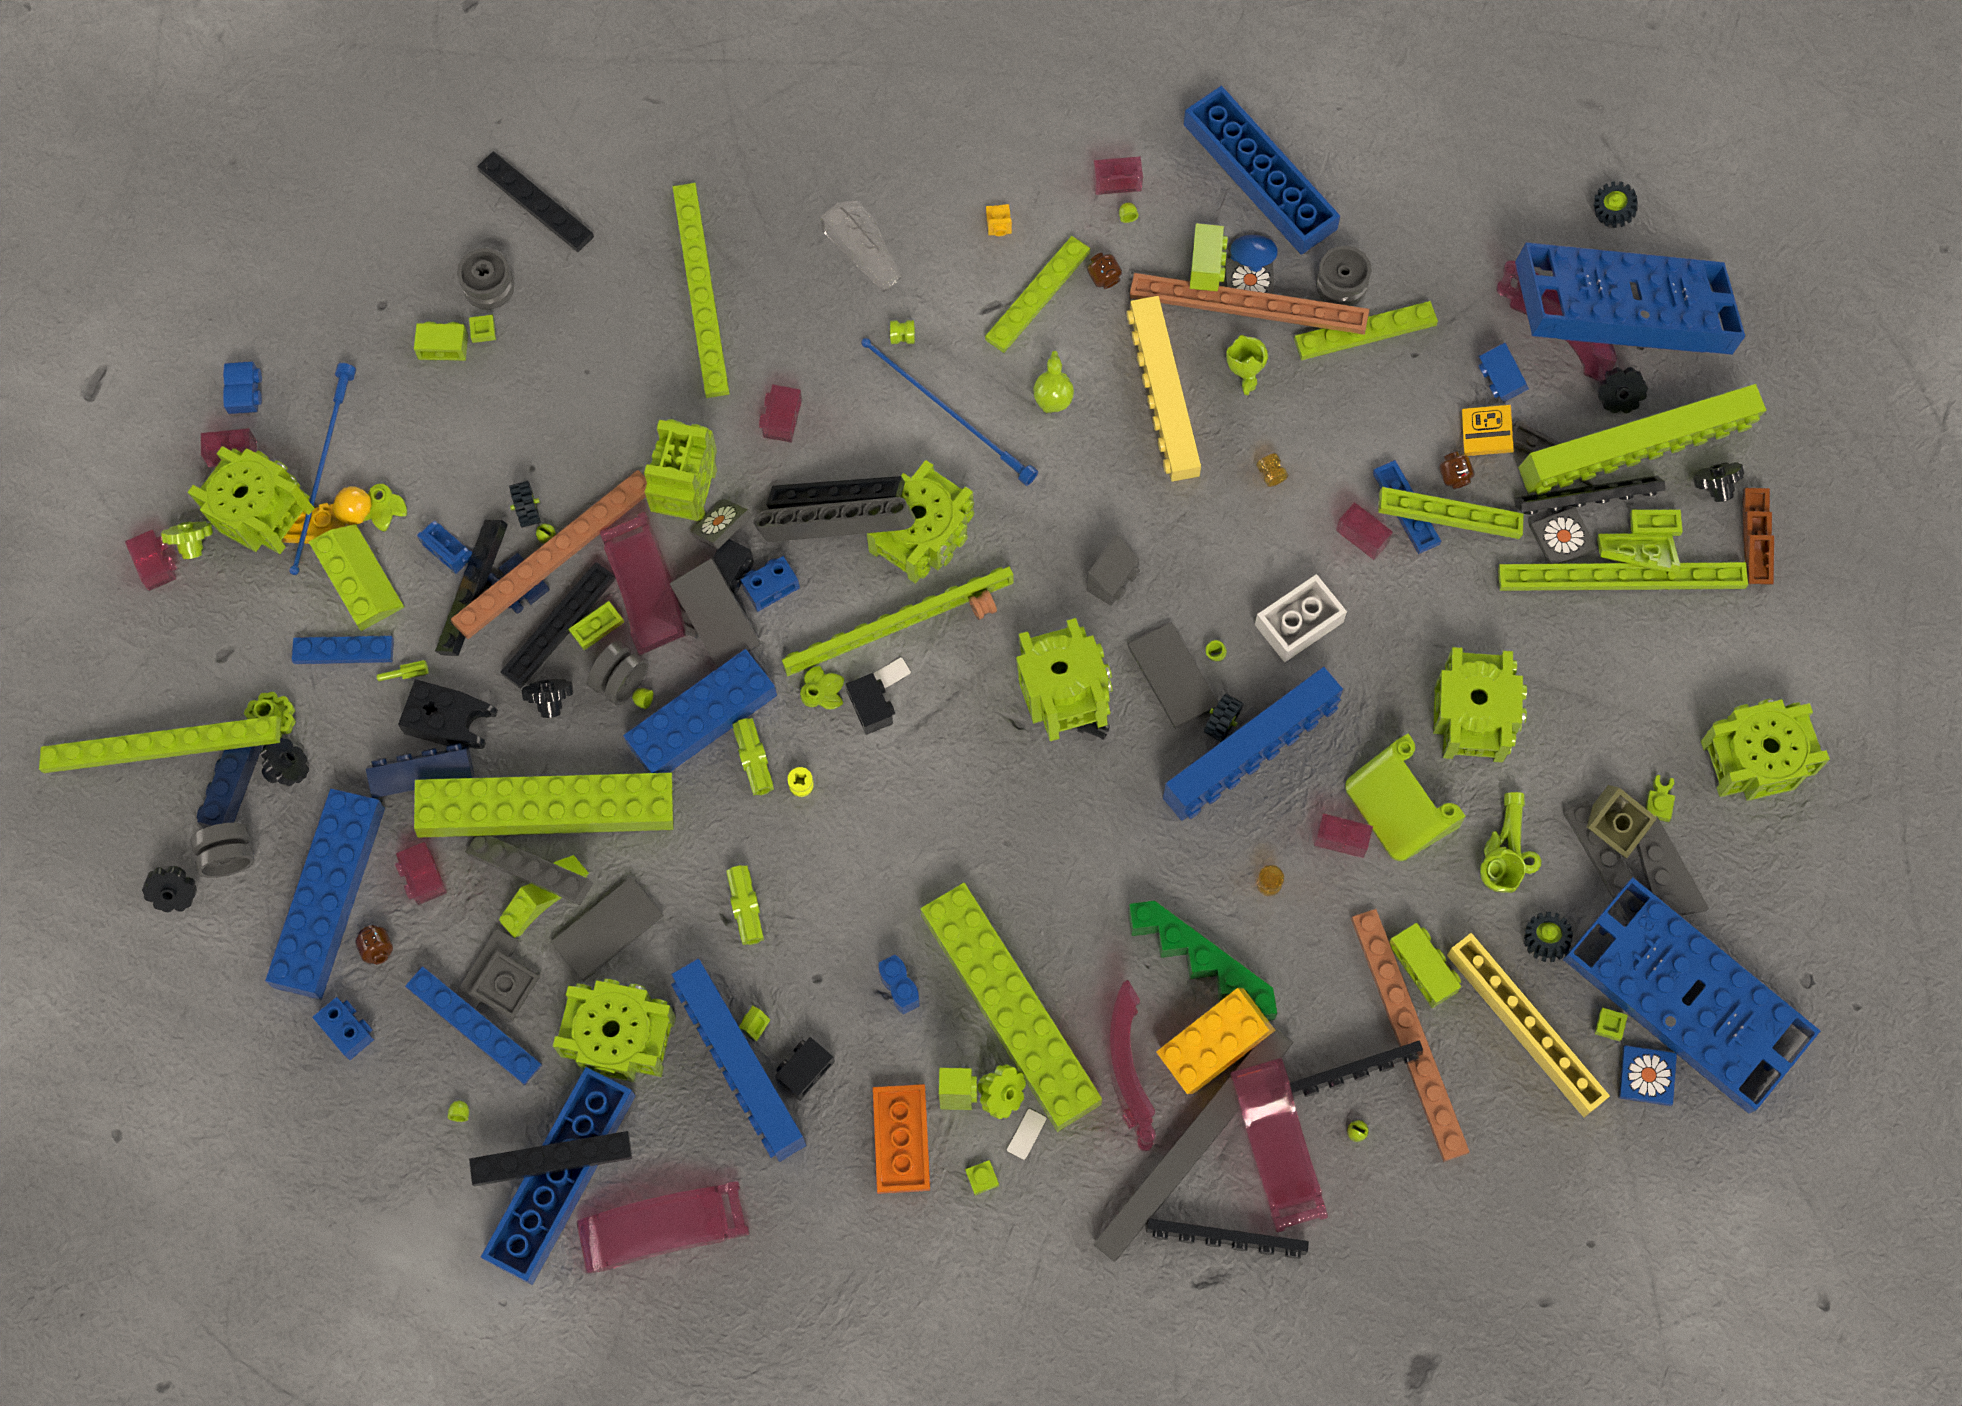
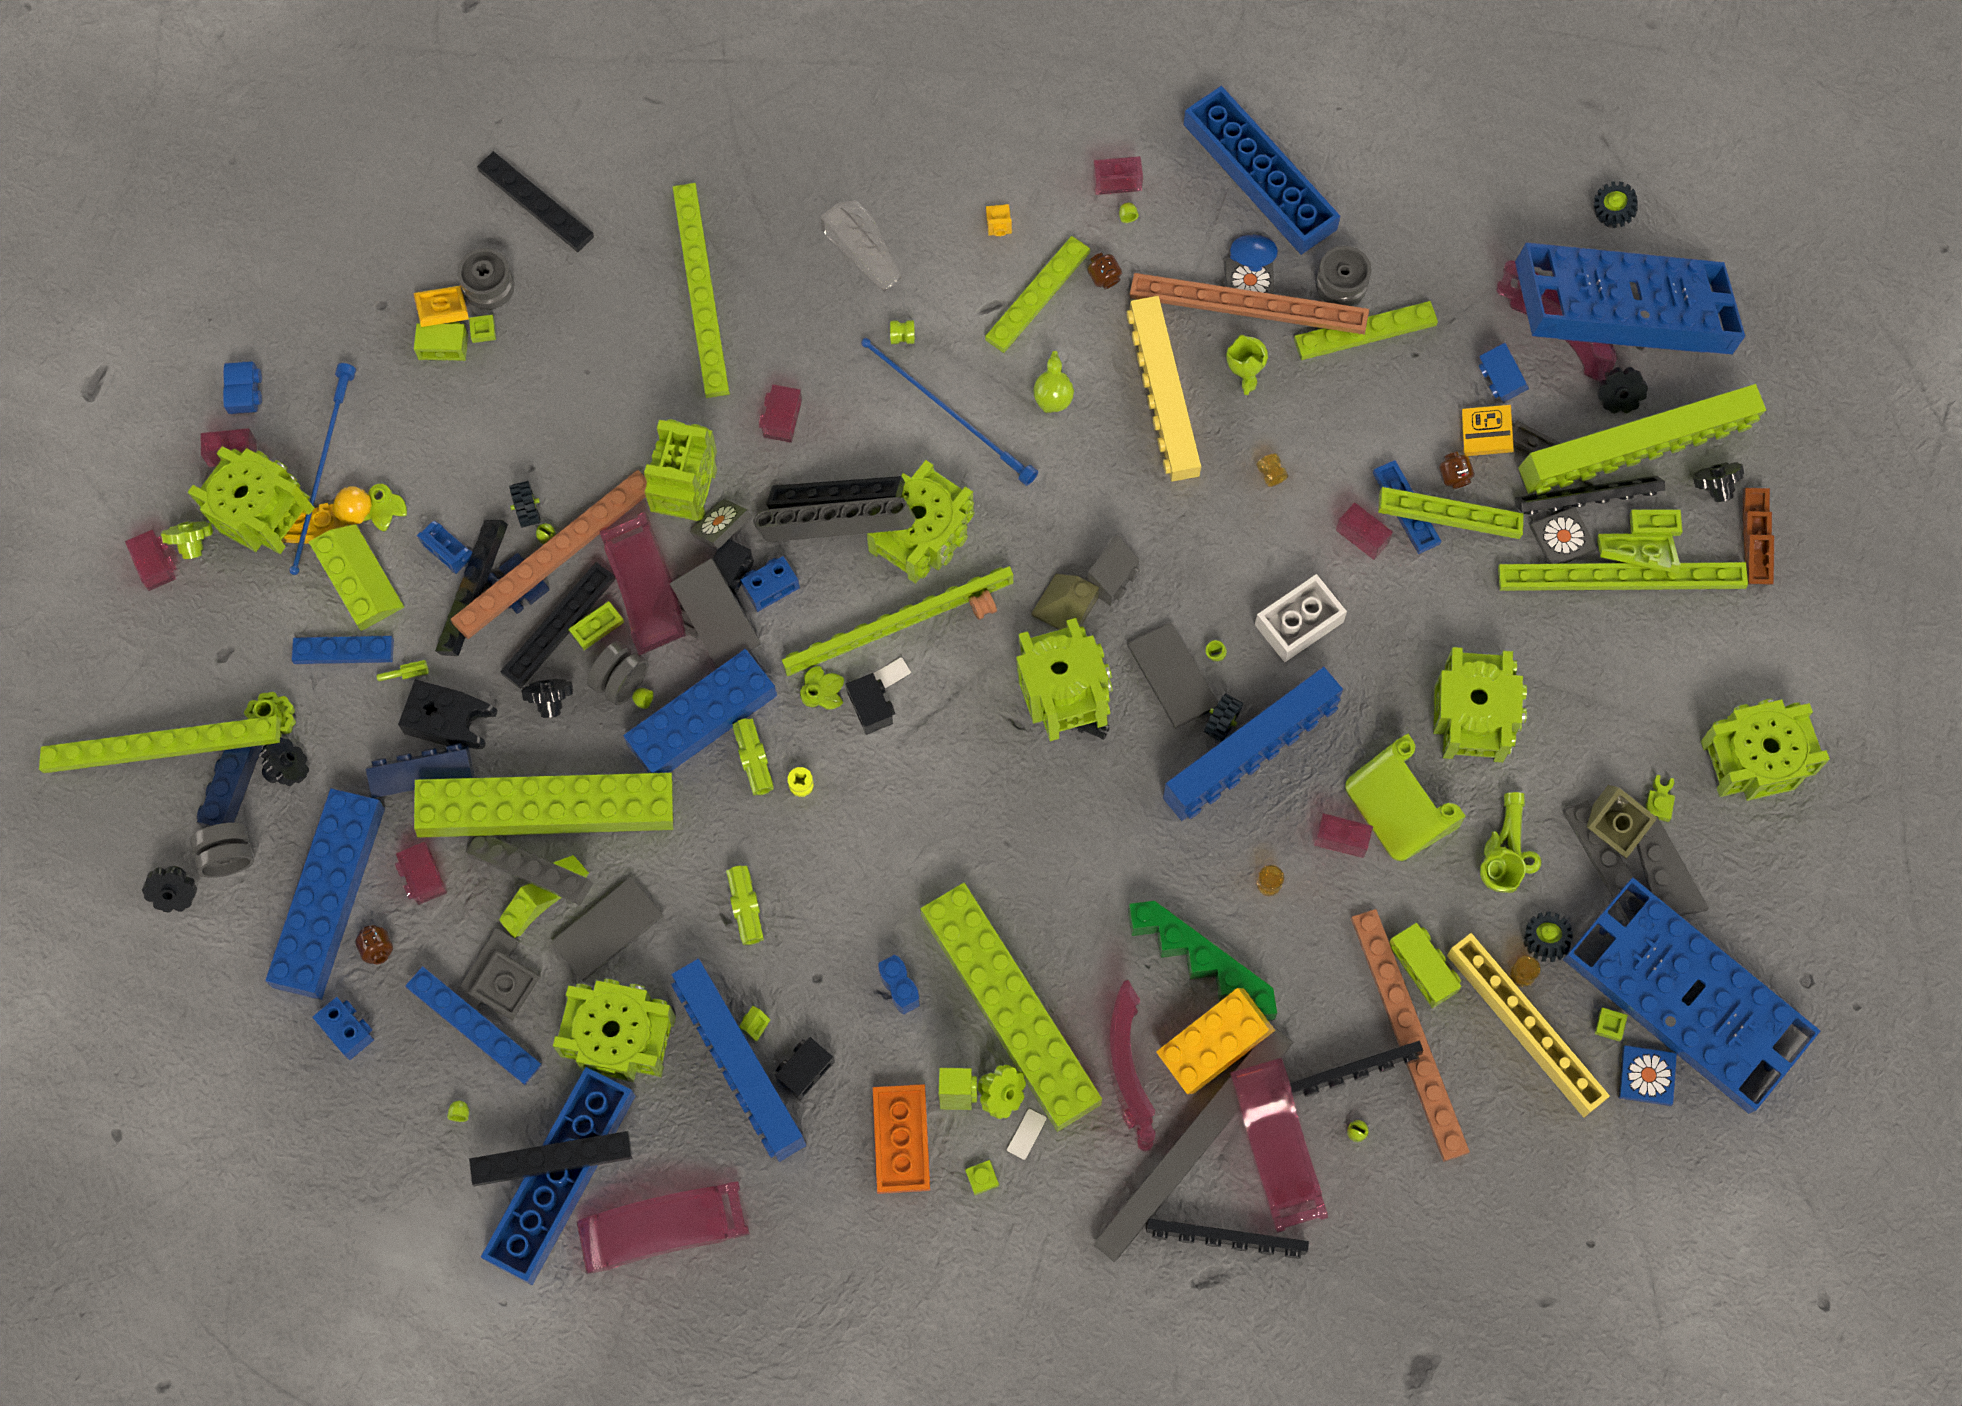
lime brick [1190,223,1228,291] -> none
none -> yellow tile [413,286,469,327]
none -> olive slope [1031,574,1099,630]
none -> clear yellow wheel [1510,956,1541,987]

